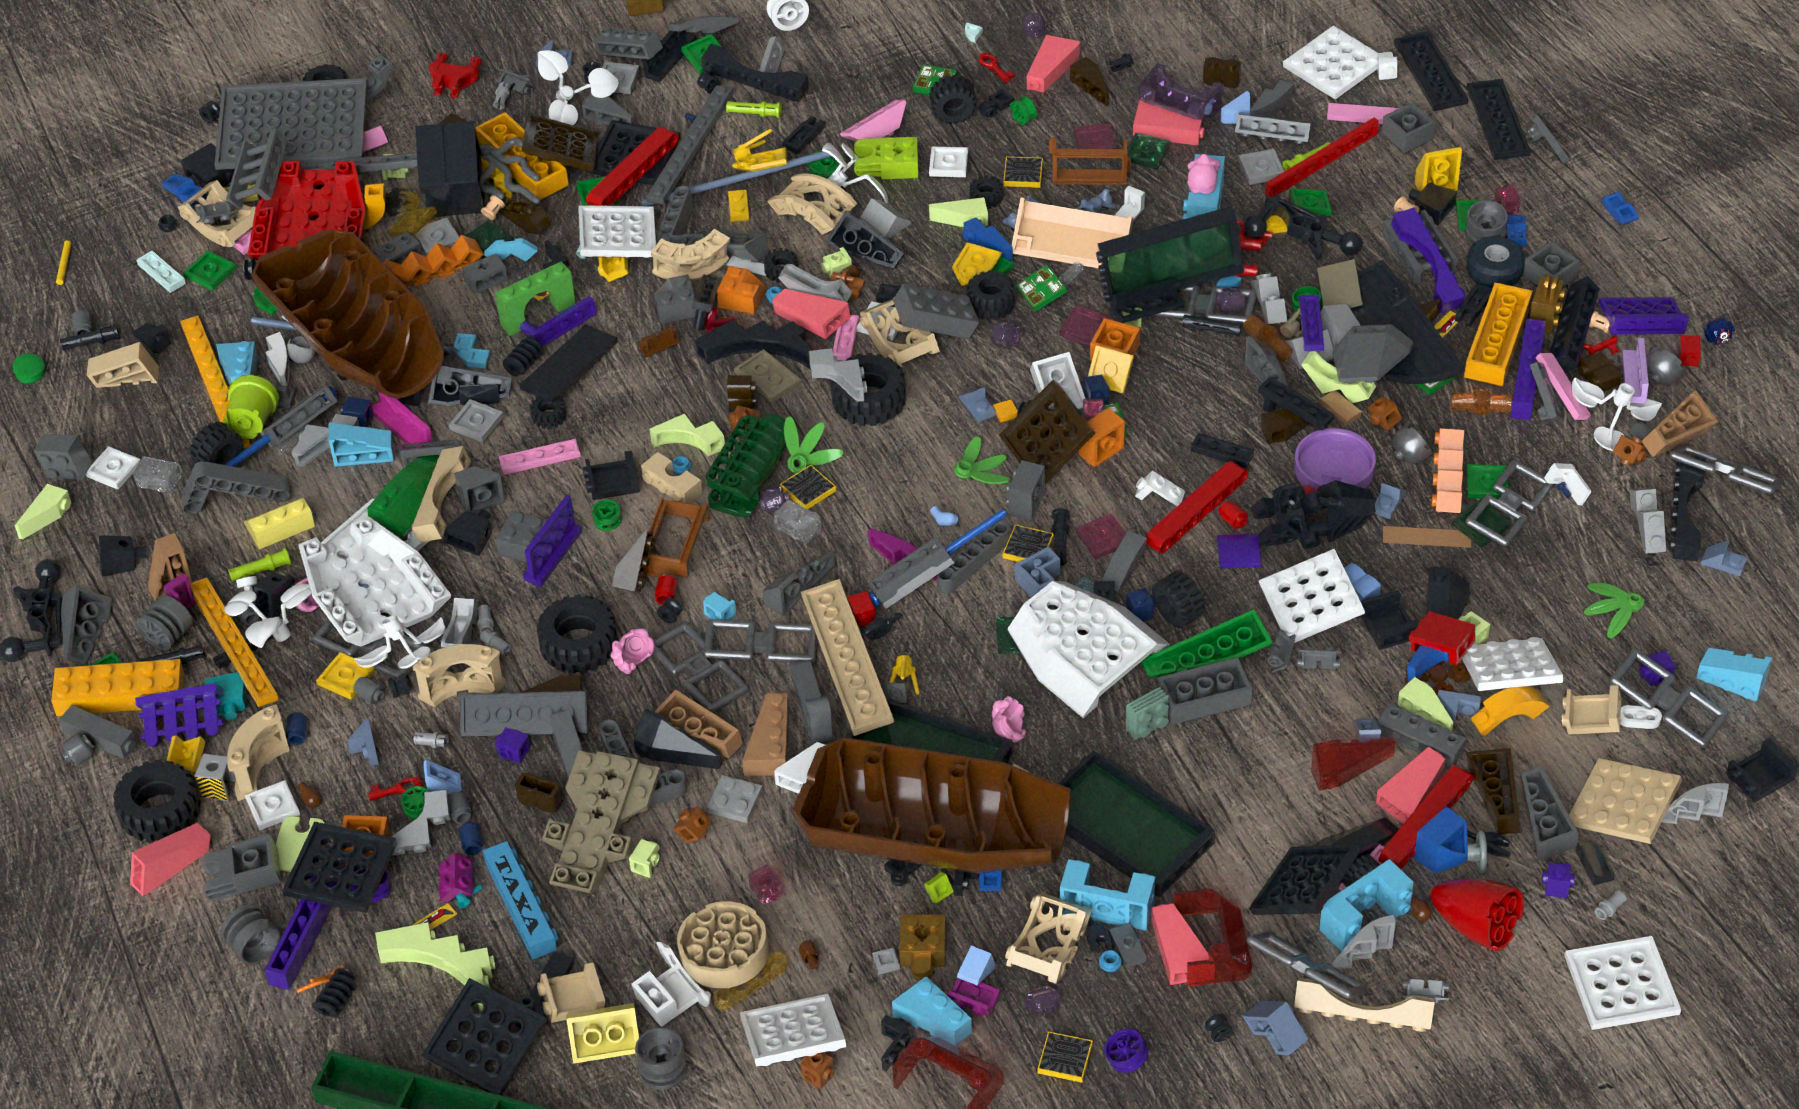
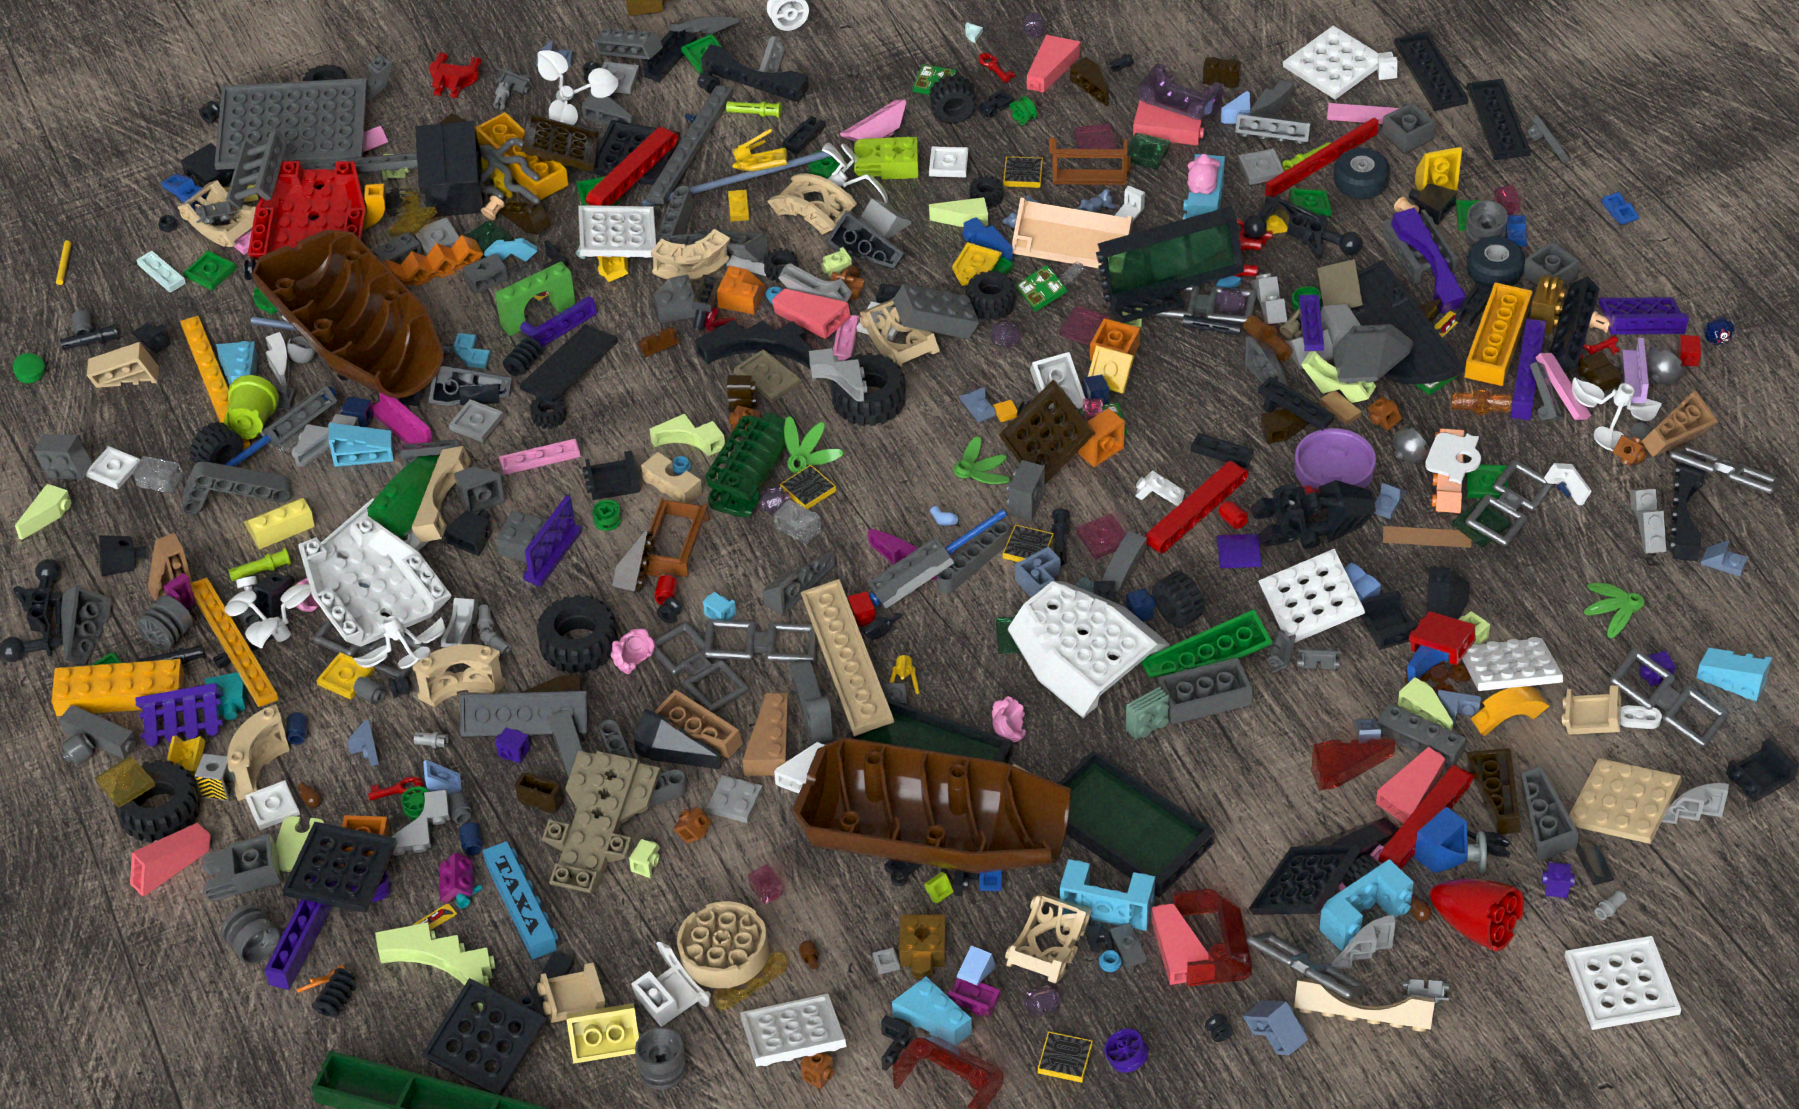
none -> clear yellow plate [94,756,155,808]
none -> black wheel [1334,147,1390,200]
none -> white piece [1425,433,1481,484]

